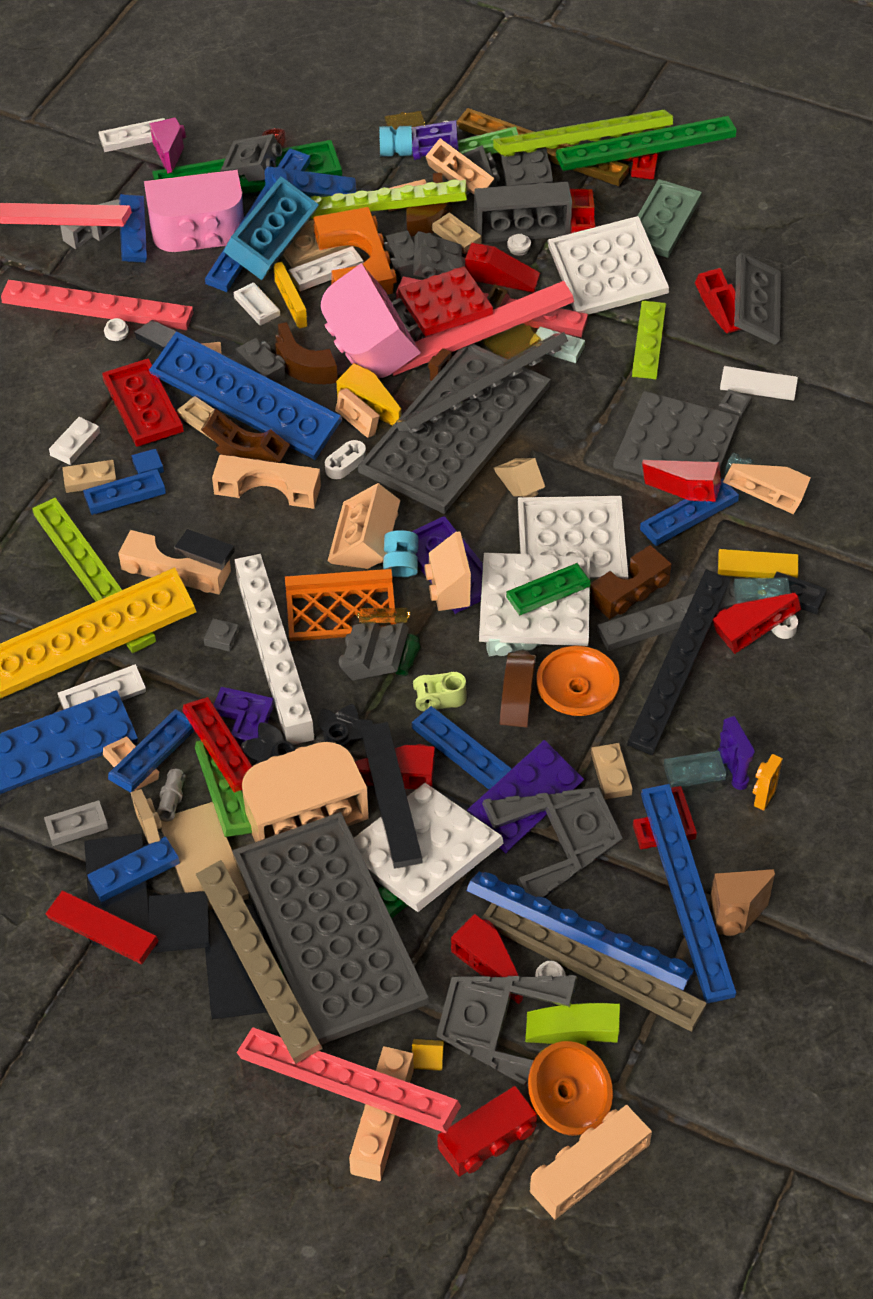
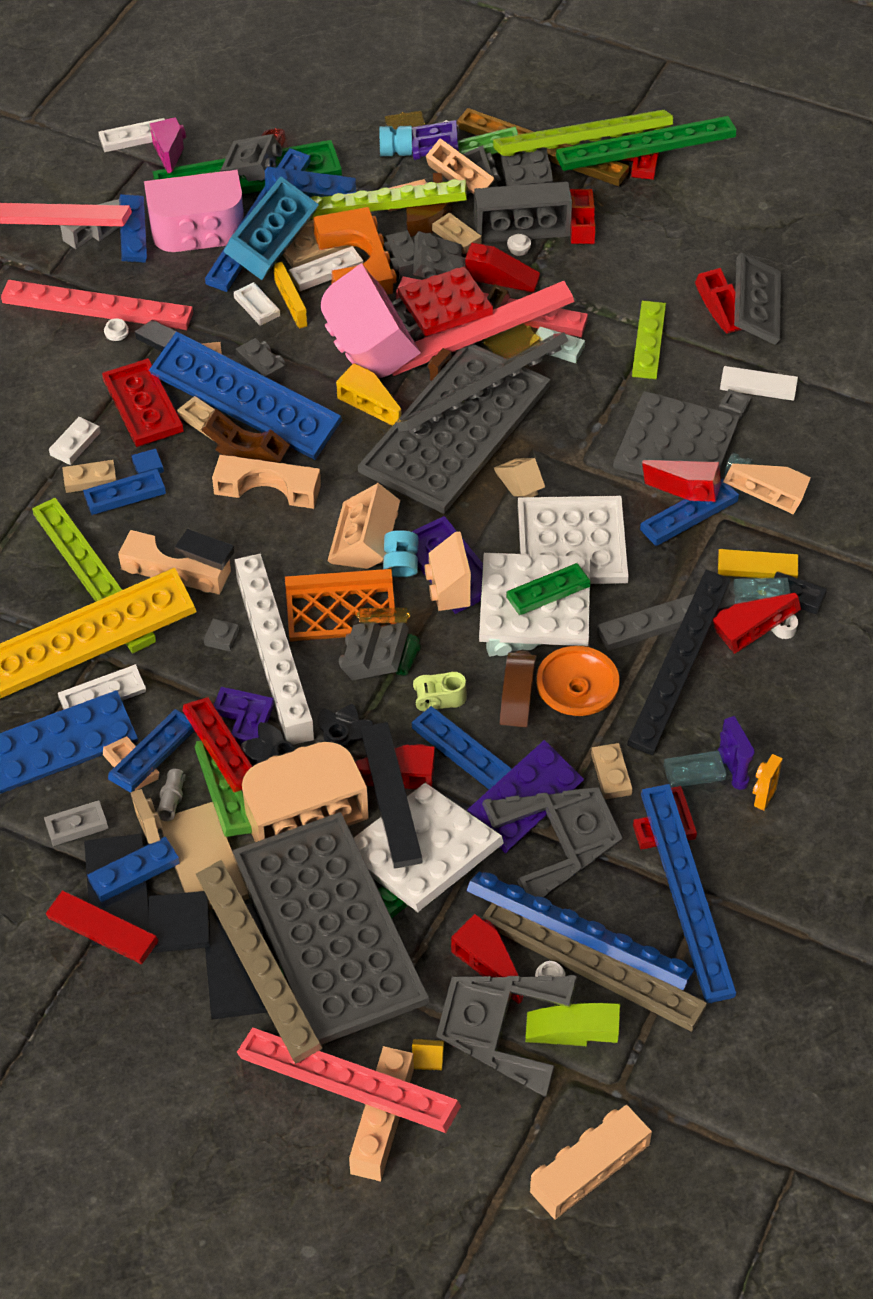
reddish brown arch [275,322,338,384] -> none
white beam [325,440,366,479] -> none
light nougat plate [335,388,380,438] -> none
red brick [437,1086,537,1177] -> none
orange dish [528,1041,613,1136] -> none
white plate [548,216,669,314] -> none
reddish brown arch [589,545,672,620] -> none
sand green plate [638,179,702,258] -> none
medium nougat slope [709,869,775,936] -> none

